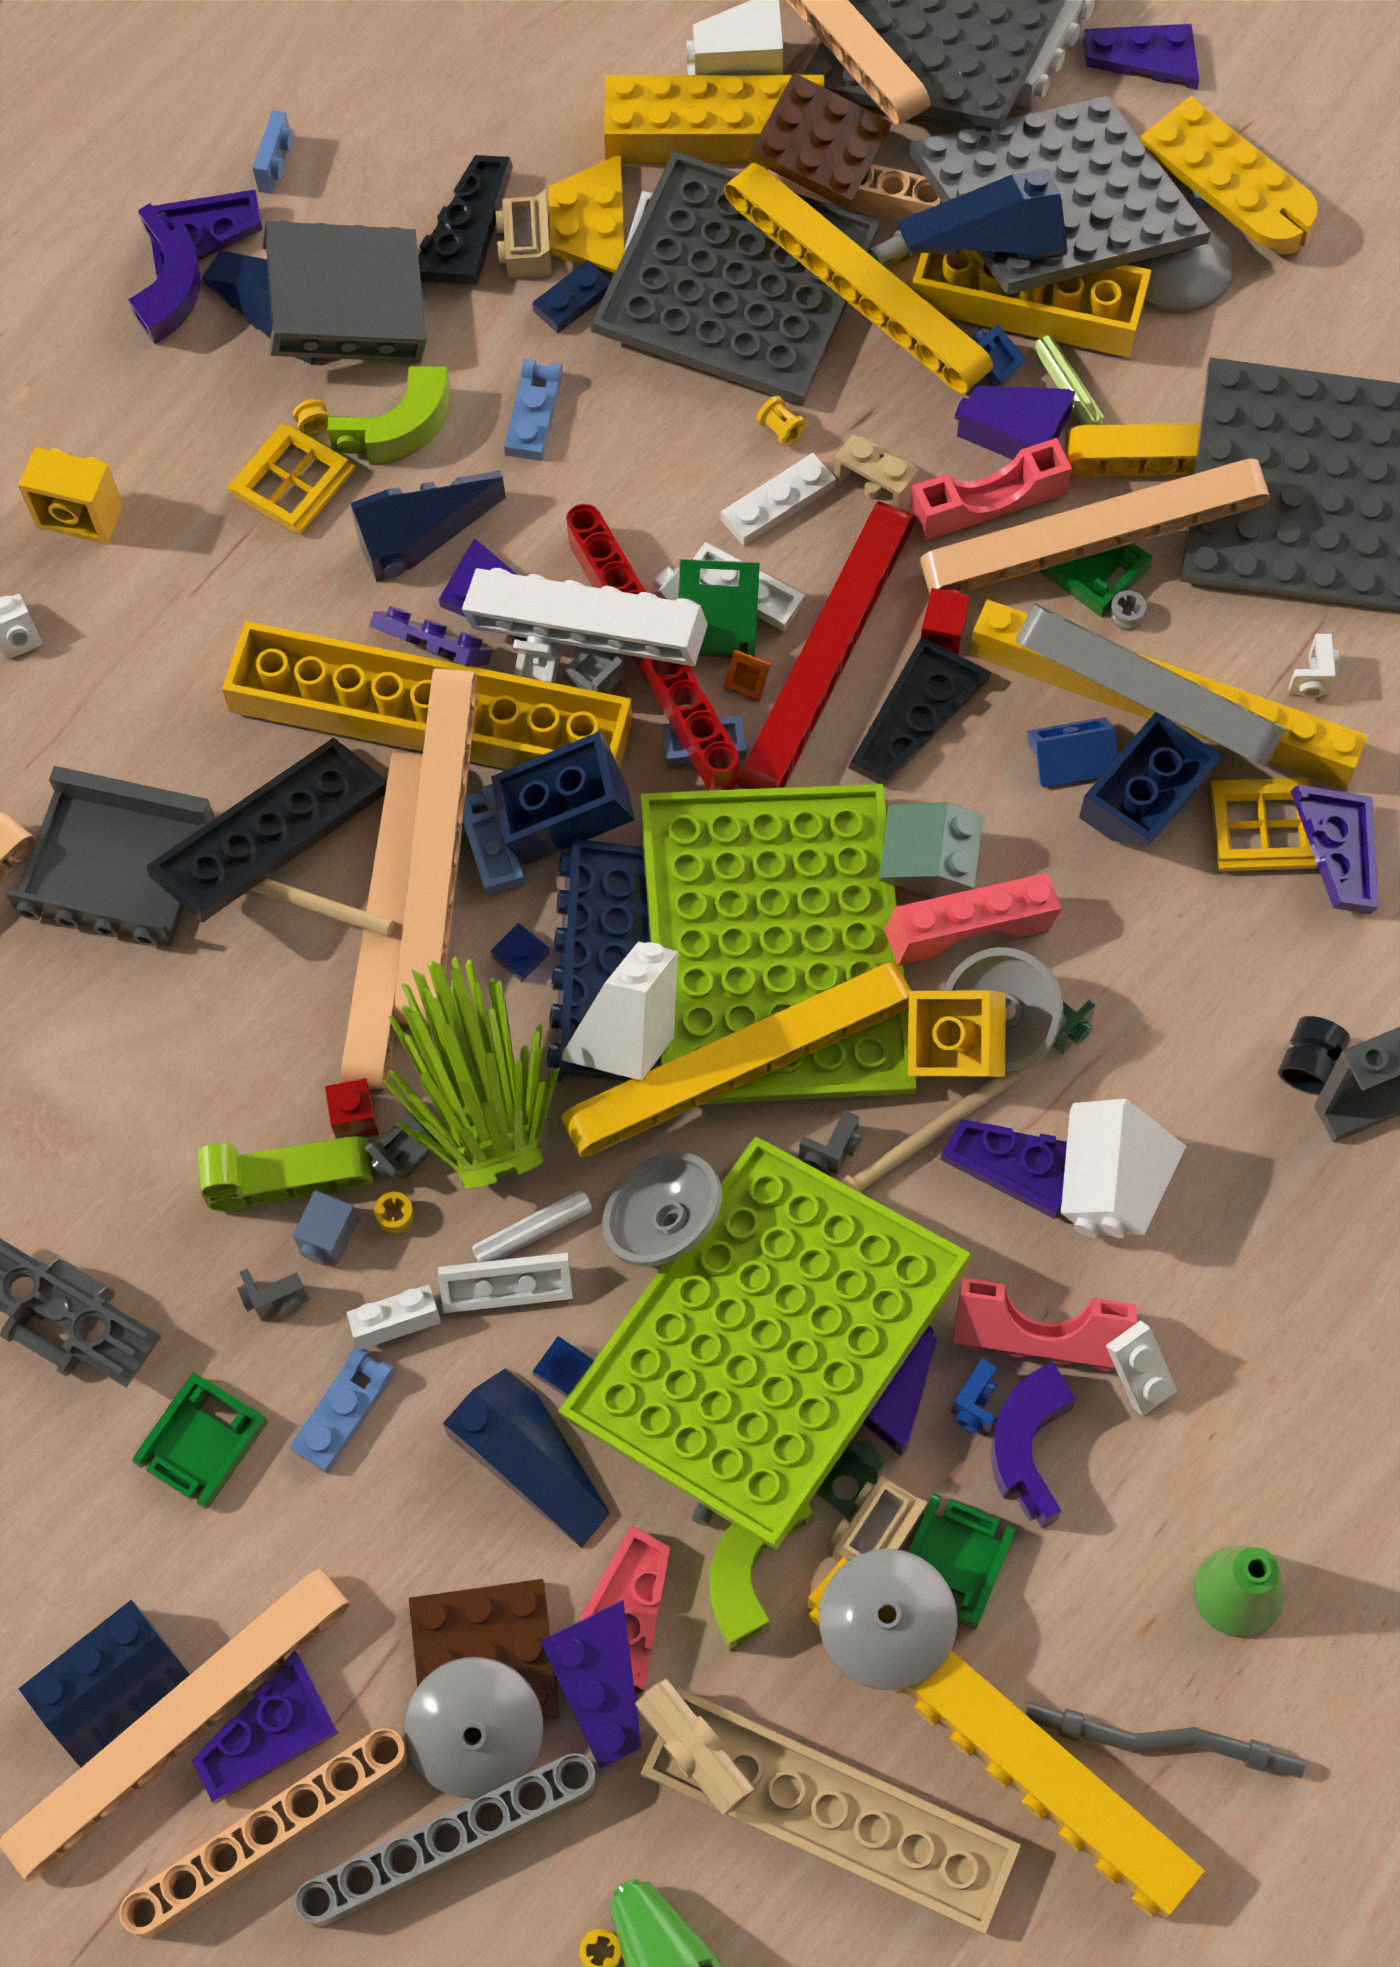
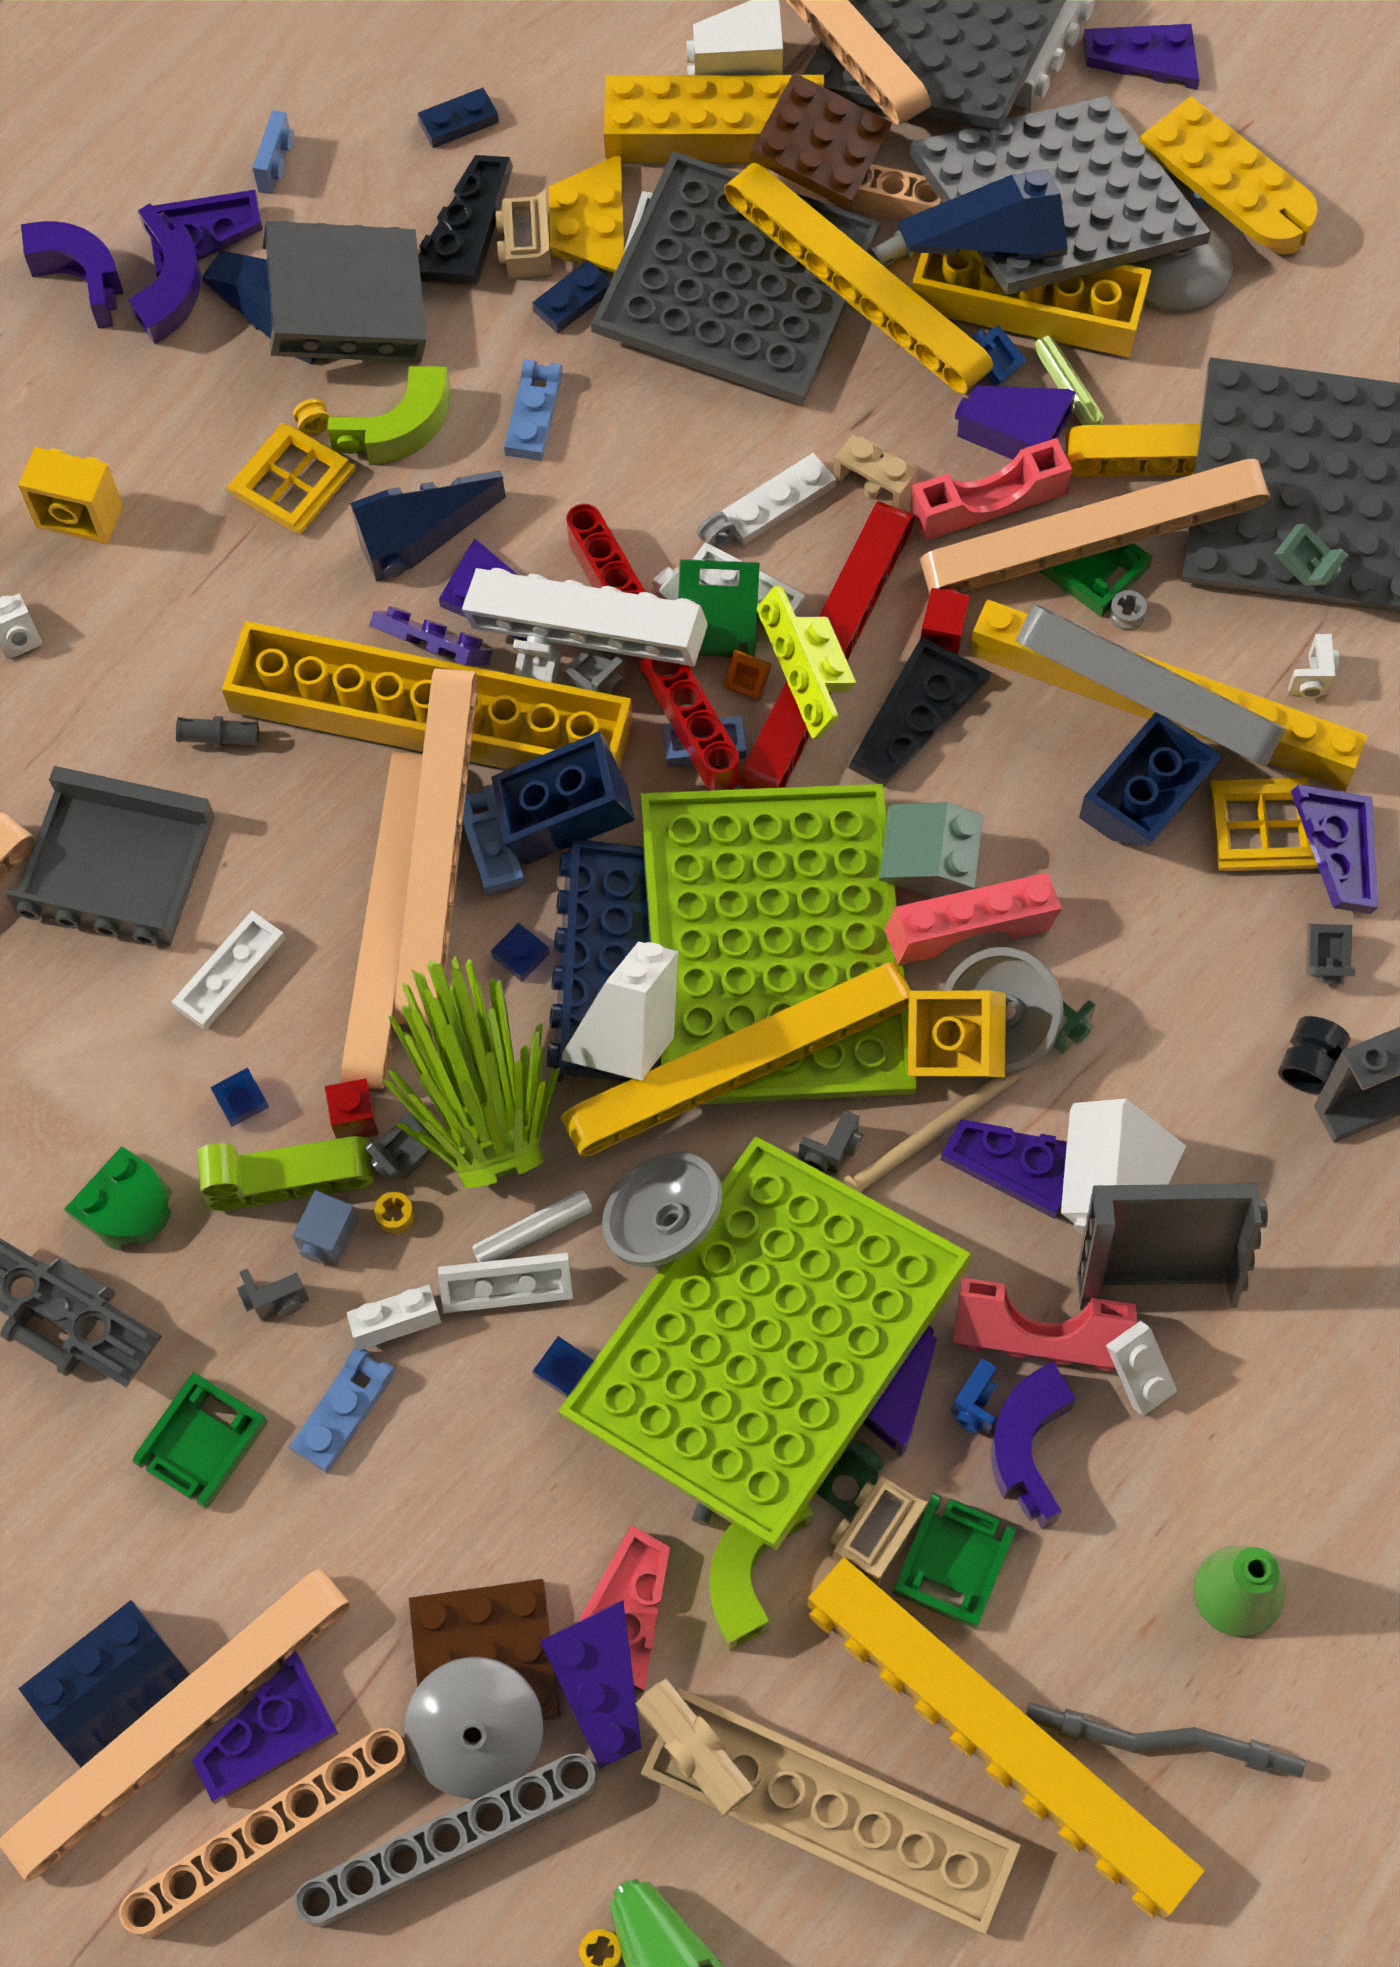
black plate [147,737,387,923] -> none
tan bar [250,878,395,937] -> none
dark blue wedge [443,1368,610,1548] -> none
yellow bush [756,396,807,447] -> none
light grey dish [819,1549,957,1690] -> none
blue panel [1027,717,1118,787] -> none
none -> dark purple arch [21,221,124,328]
none -> green slope [64,1146,172,1250]
none -> white plate [171,911,286,1031]
none -> dark grey pin [176,716,259,748]
none -> clear blue plate [210,1067,269,1127]
none -> dark blue plate [417,87,499,148]
none -> light grey bush [697,511,736,549]
none -> neon yellow bracket [757,586,856,738]
none -> dark grey panel [1077,1183,1268,1310]
none -> sand green bracket [1274,523,1348,586]
none -> dark grey bracket [1306,923,1355,984]

